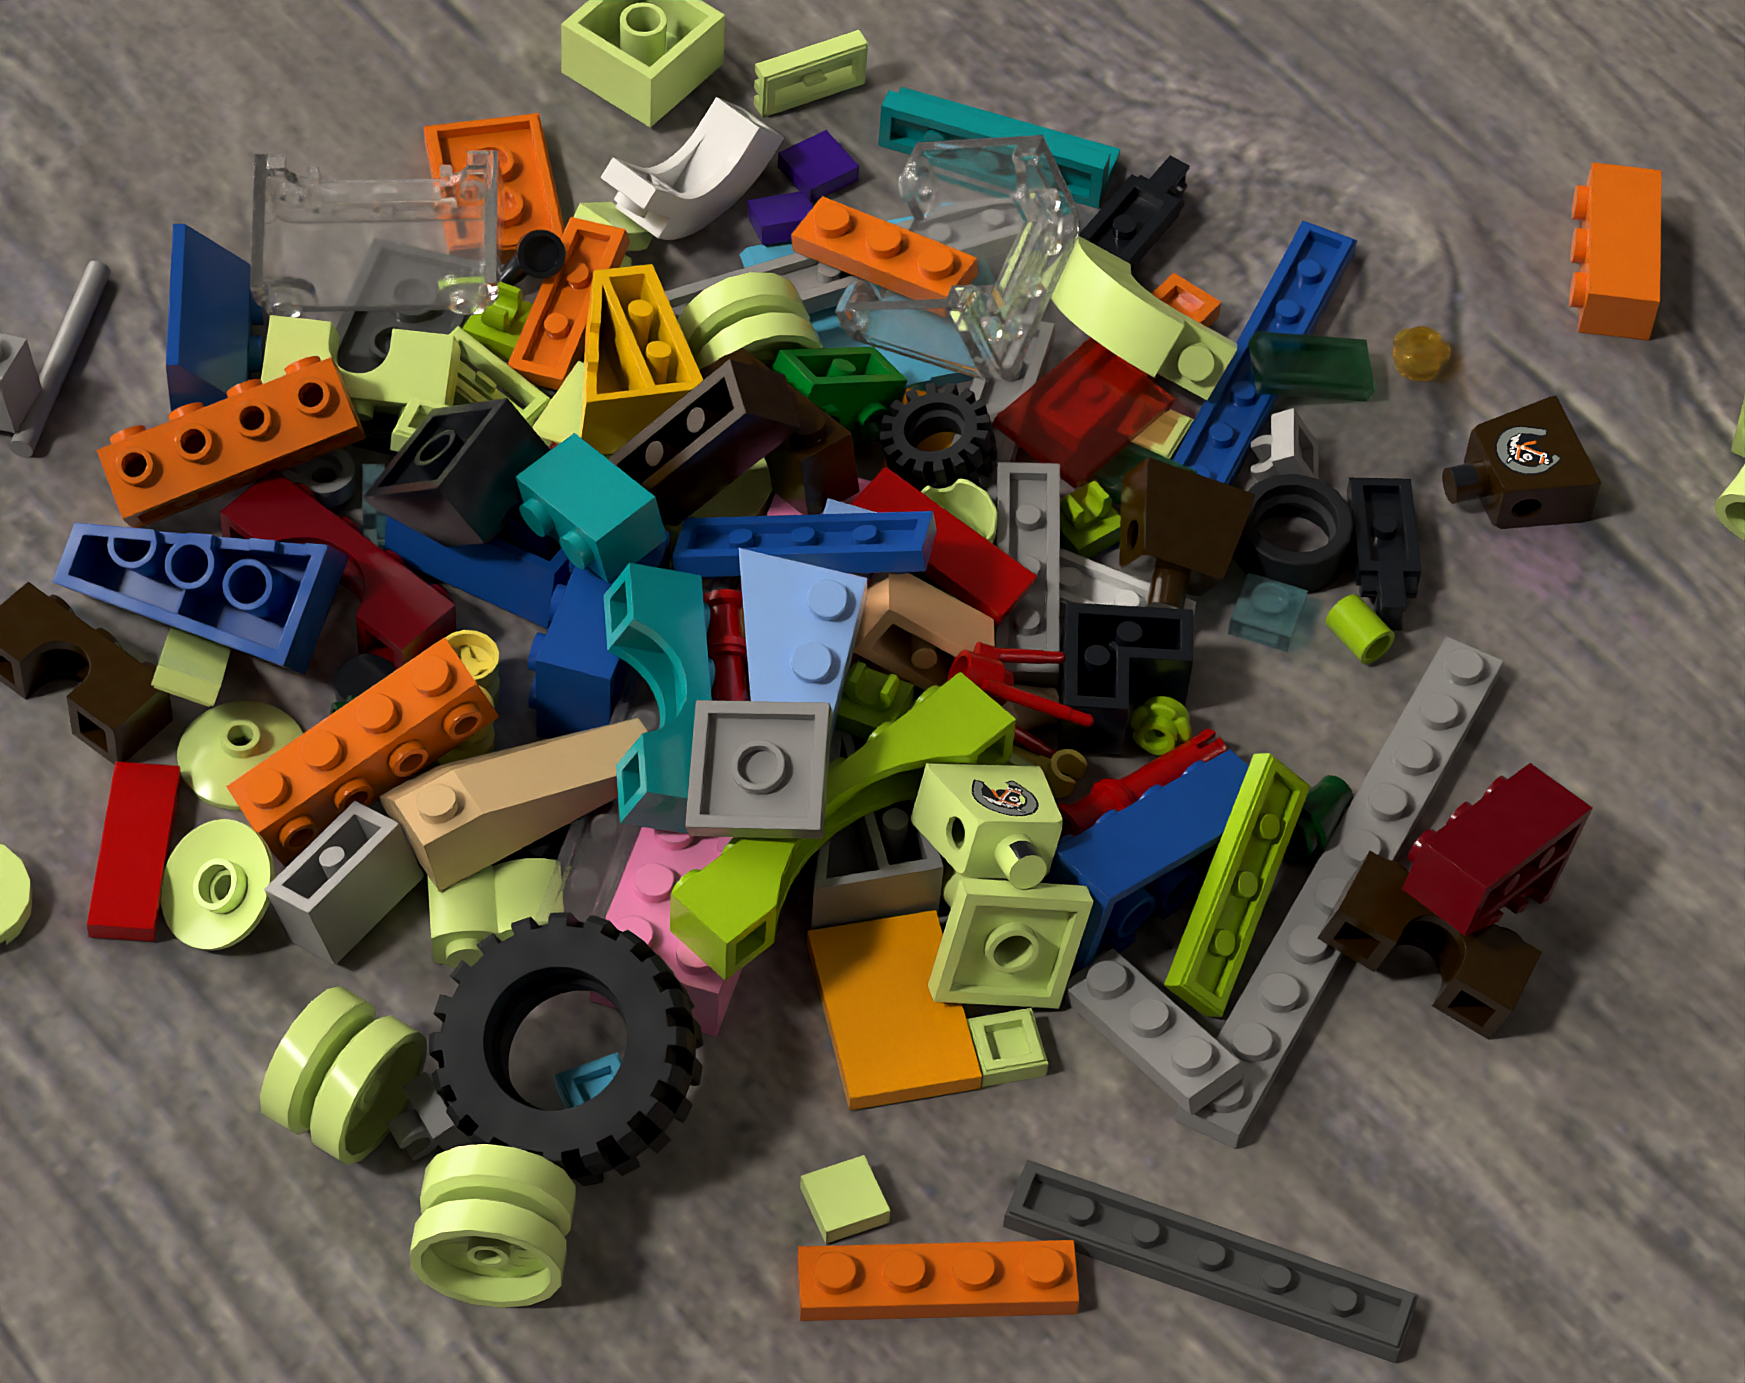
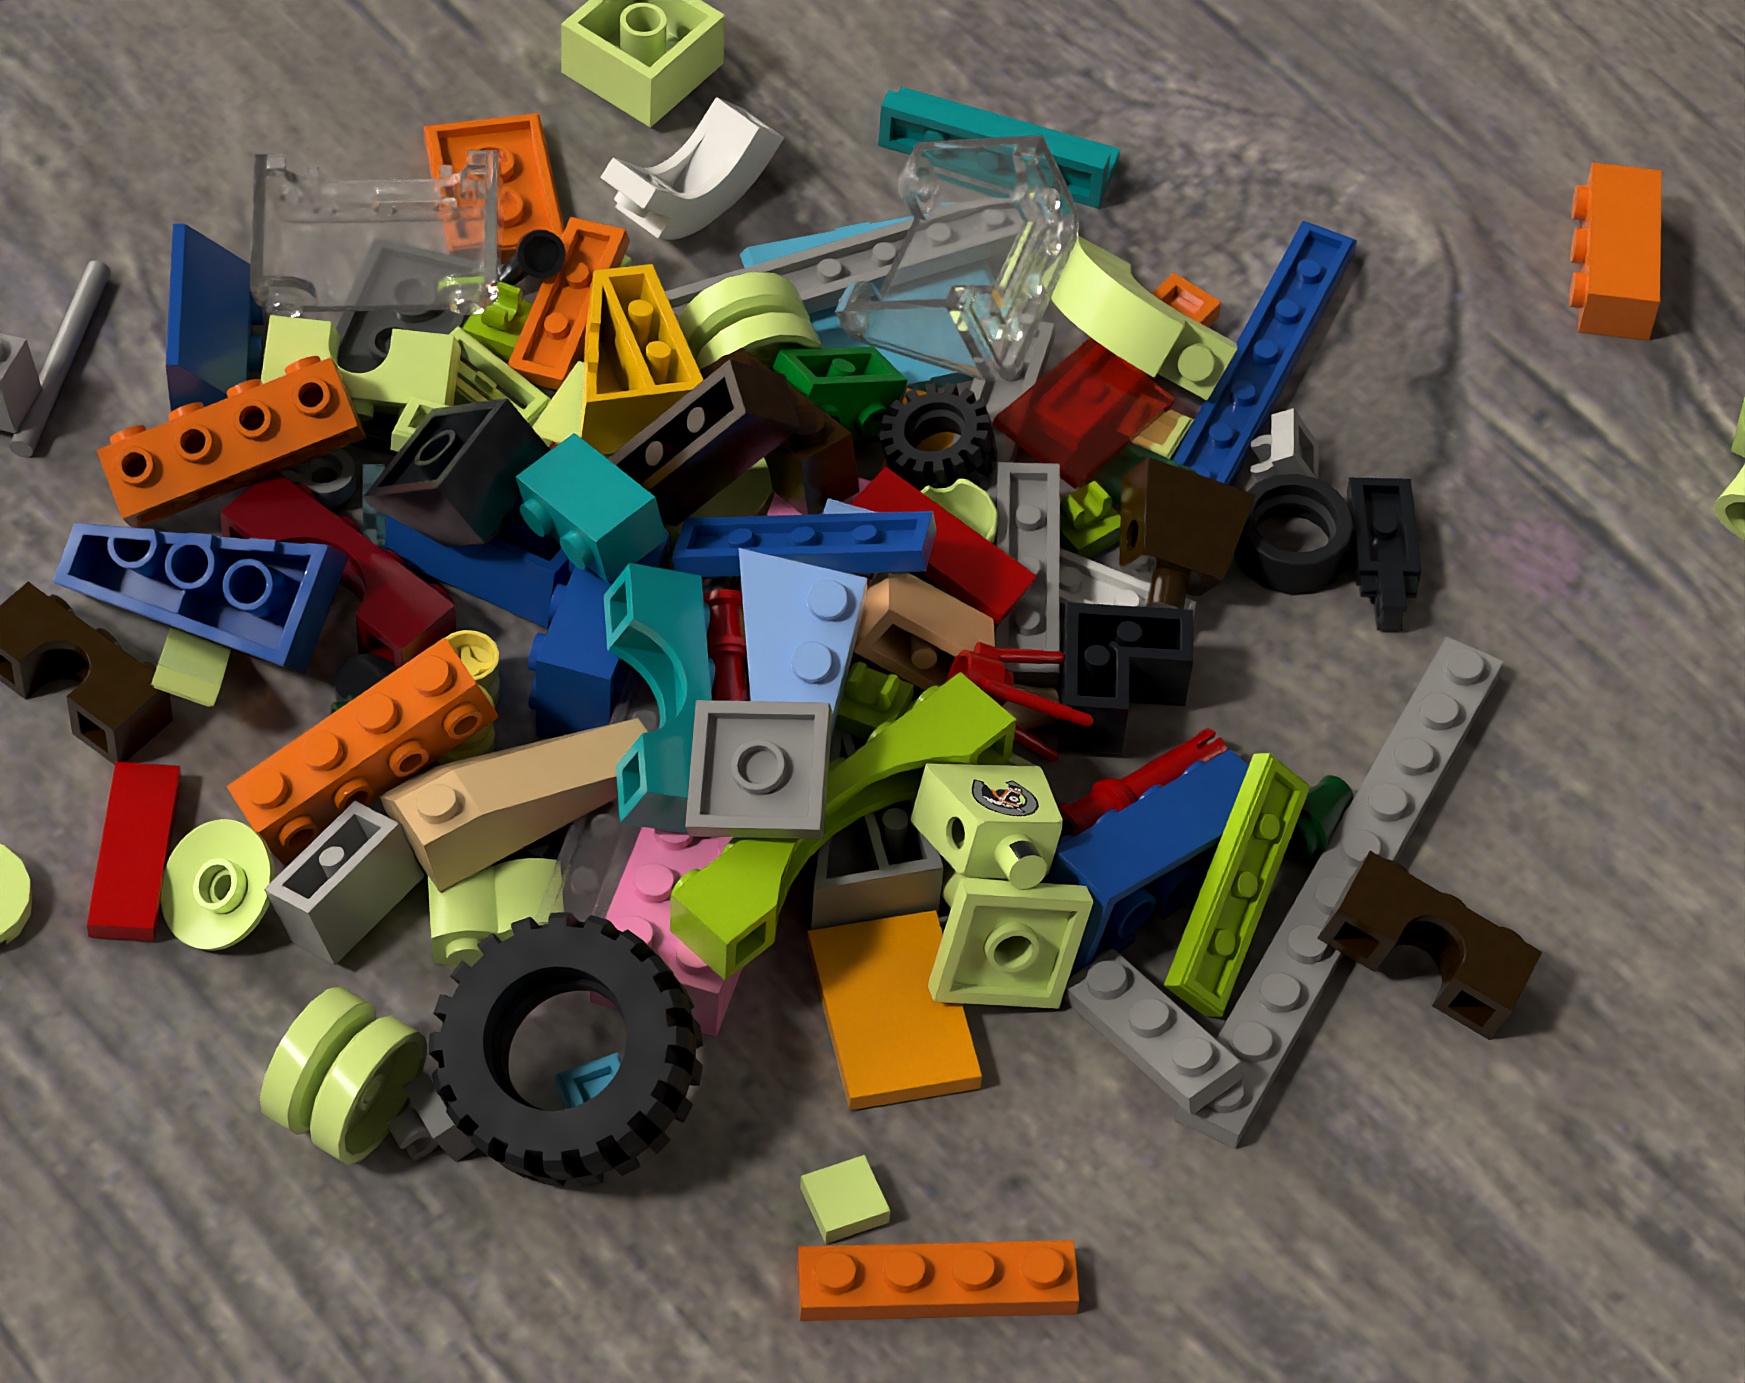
yellowish green dish [177,701,303,811] -> none
yellowish green wheel [410,1144,576,1308] -> none
yellowish green tile [574,202,653,251] -> none
dark purple tile [747,191,813,246] -> none
yellowish green tile [754,30,868,118] -> none
dark purple tile [777,130,859,203] -> none
orange plate [791,196,978,313] -> none
yellowish green tile [967,1008,1048,1087] -> none
dark grey tile [1003,1160,1419,1364] -> none
hand [1012,745,1087,798] -> none
black hinge [1067,155,1190,271] -> none
lime plate [1130,696,1192,755] -> none
clear light blue plate [1228,573,1308,652] -> none
clear green tile [1248,331,1376,402] -> none
lime hinge [1325,594,1395,664] -> none
clear yellow plate [1392,326,1451,381] -> none
dark red wedge [1402,763,1593,936] -> none
dark brown torso [1442,396,1601,529] -> none

